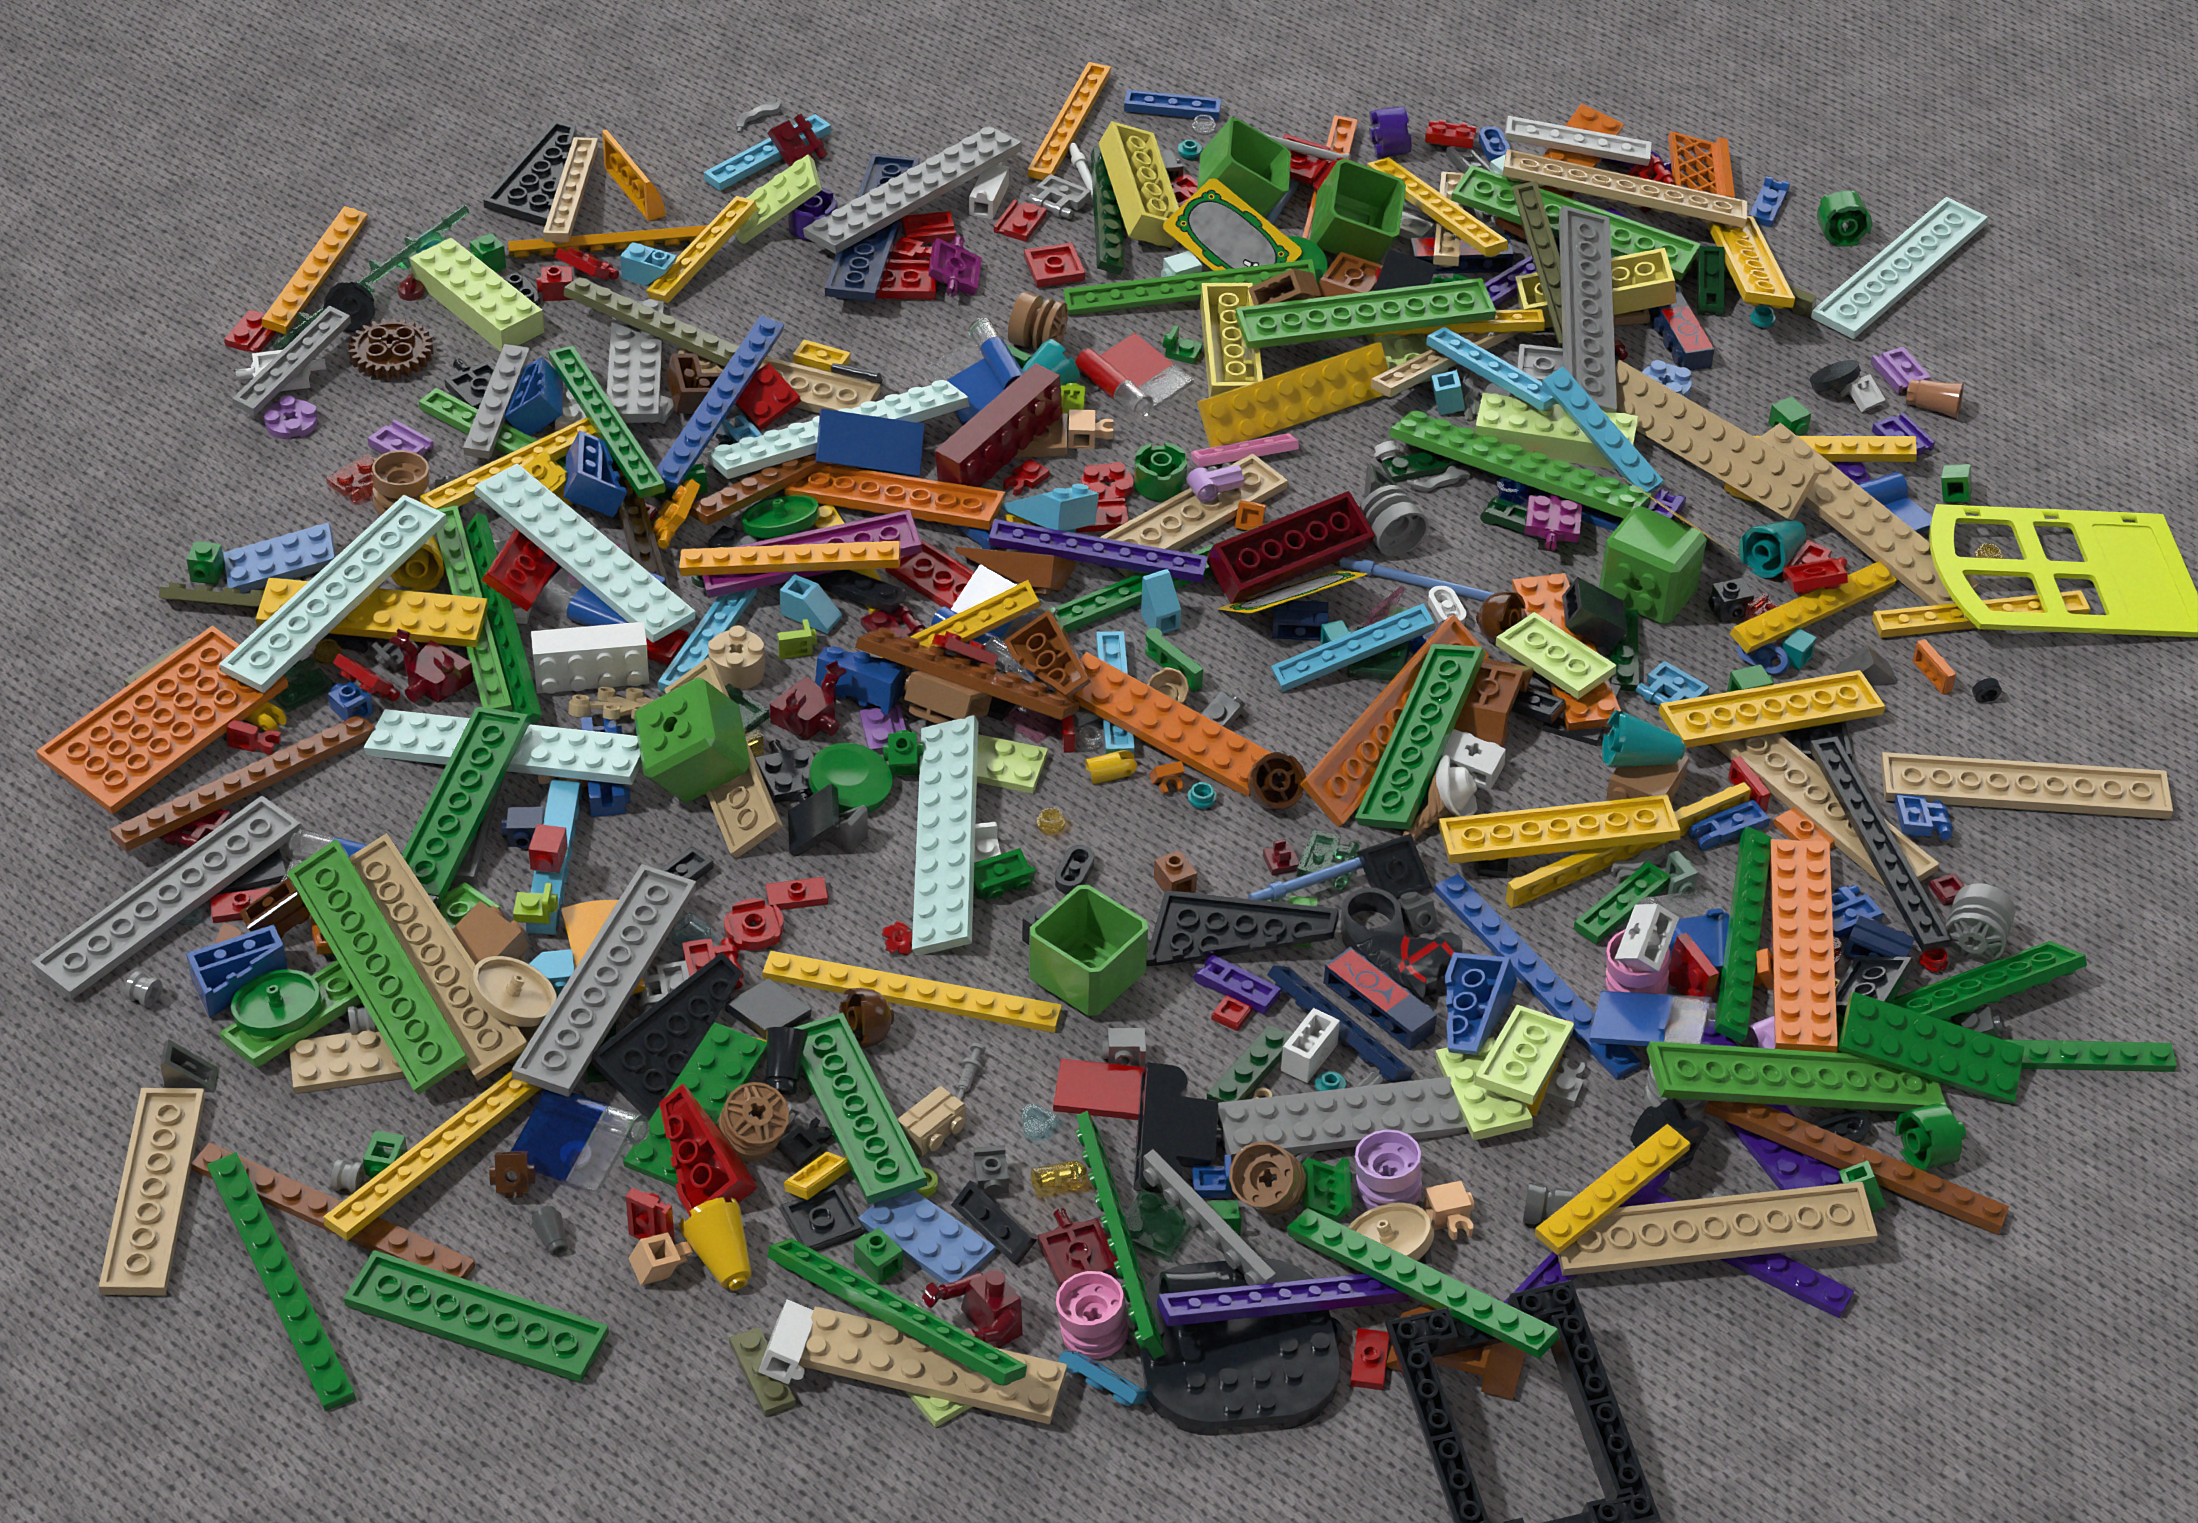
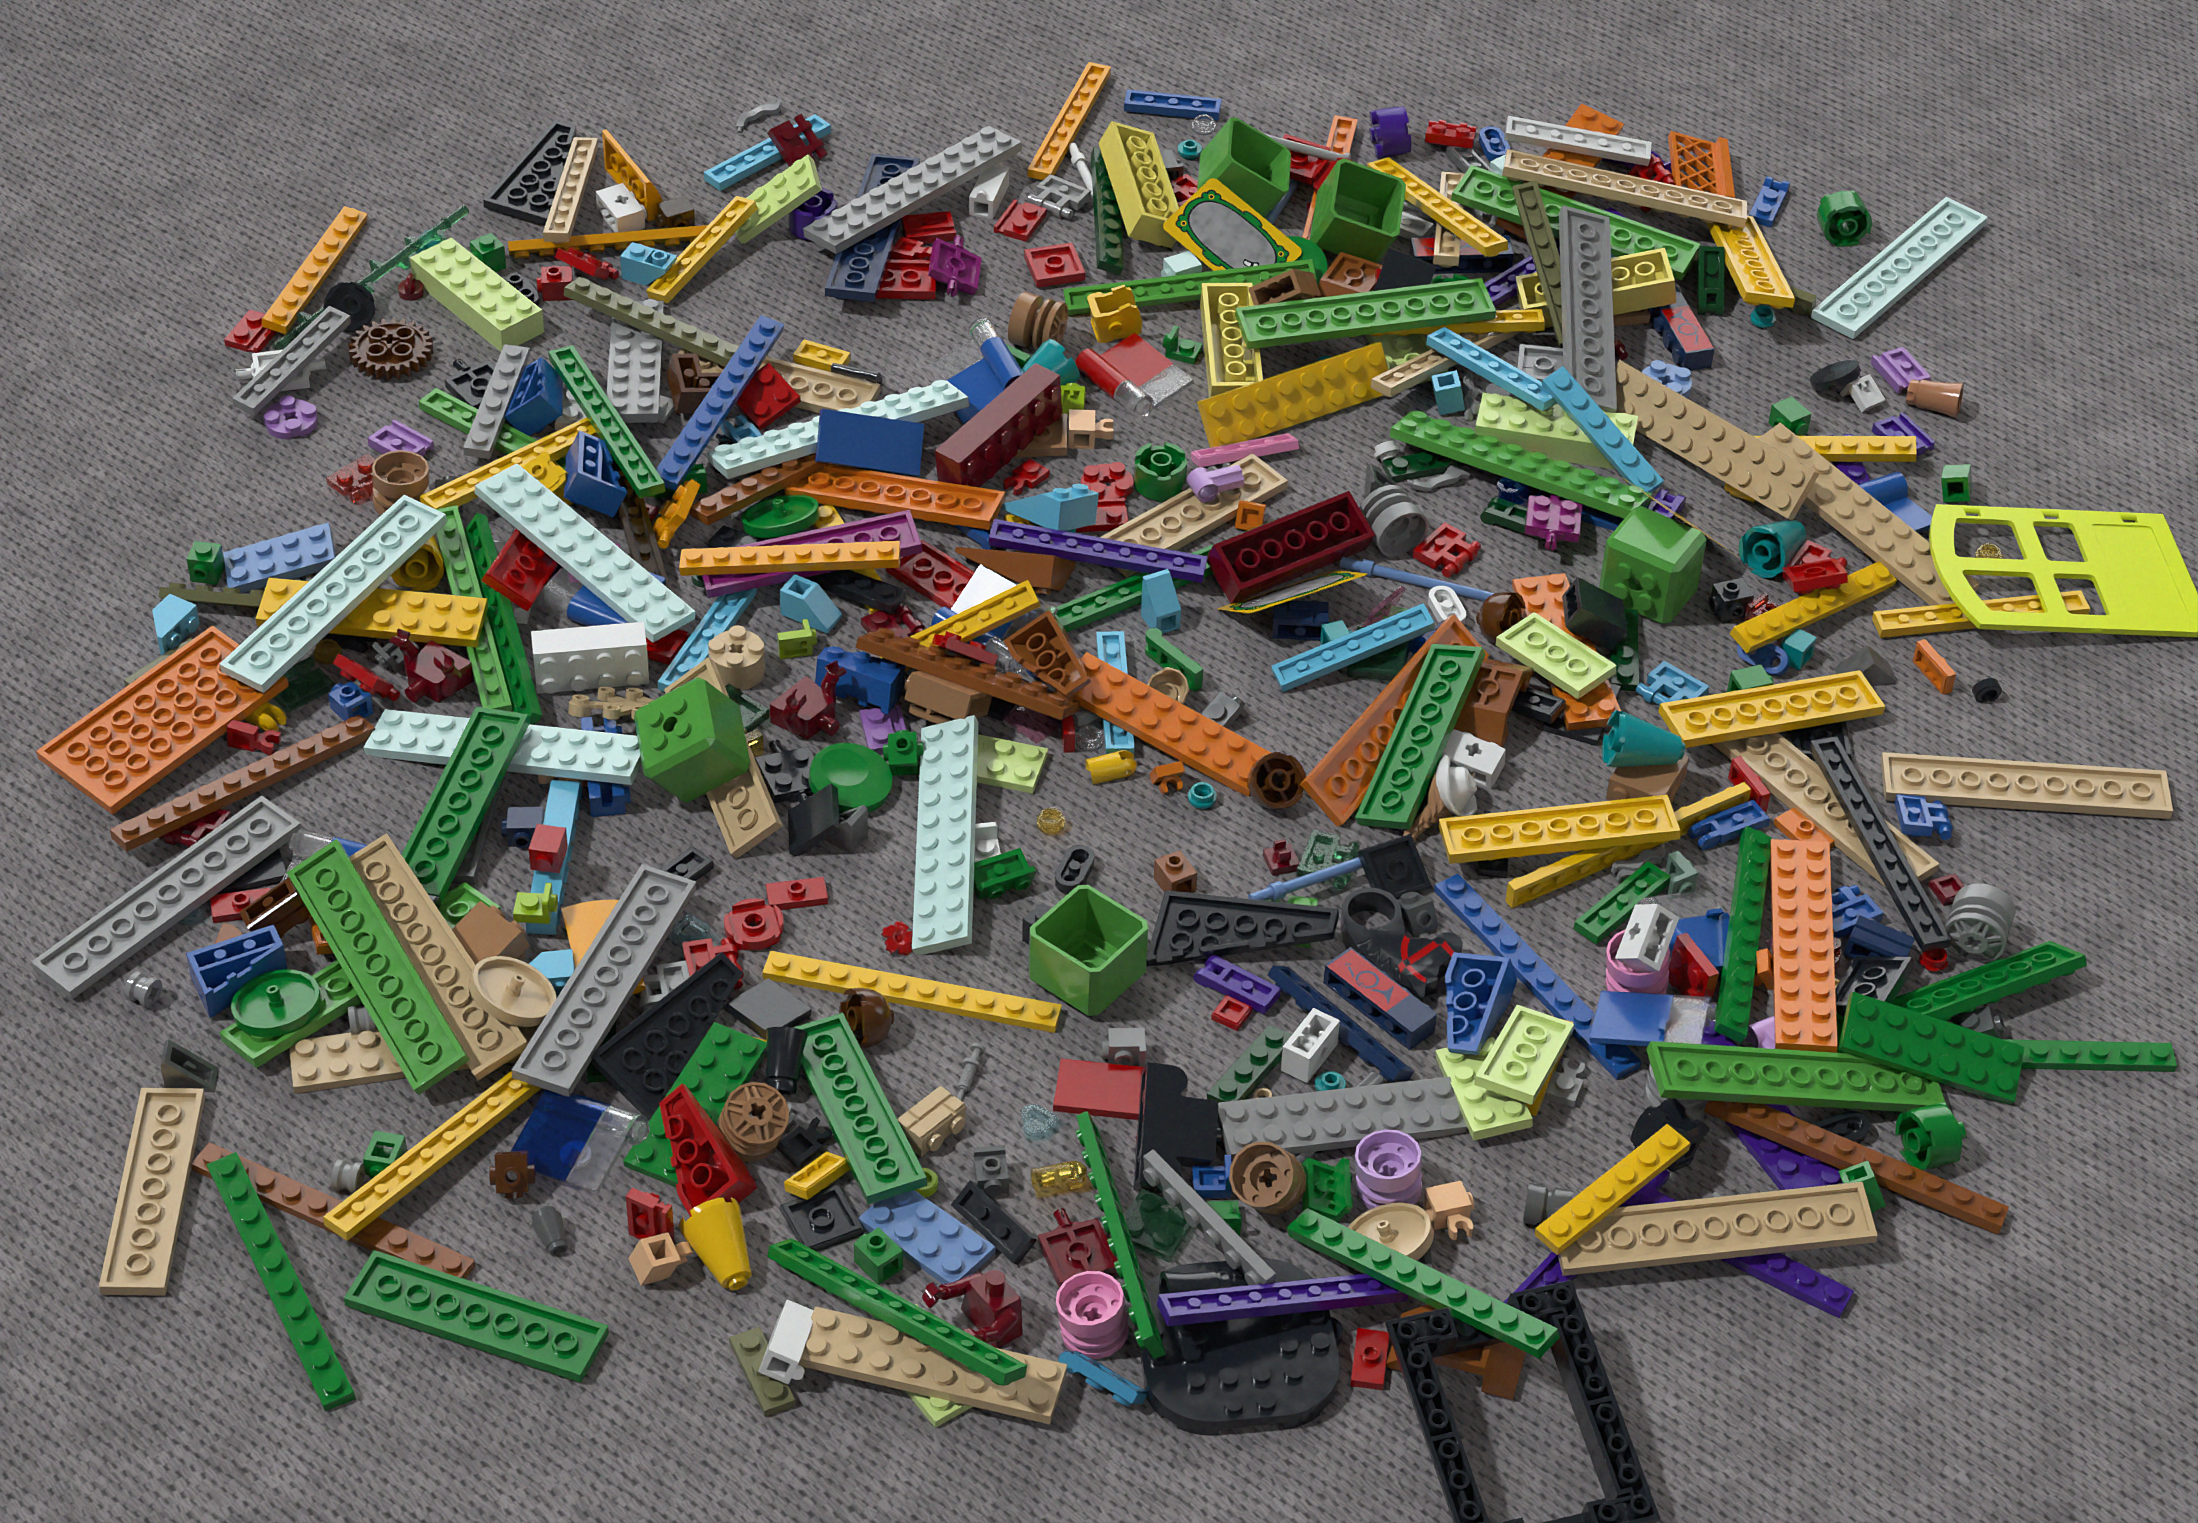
none -> medium azure slope [152,594,200,655]
none -> white brick [596,183,647,232]
none -> dark brown brick [655,196,695,229]
none -> yellow piece [1087,285,1142,343]
none -> red plate [1413,522,1481,578]

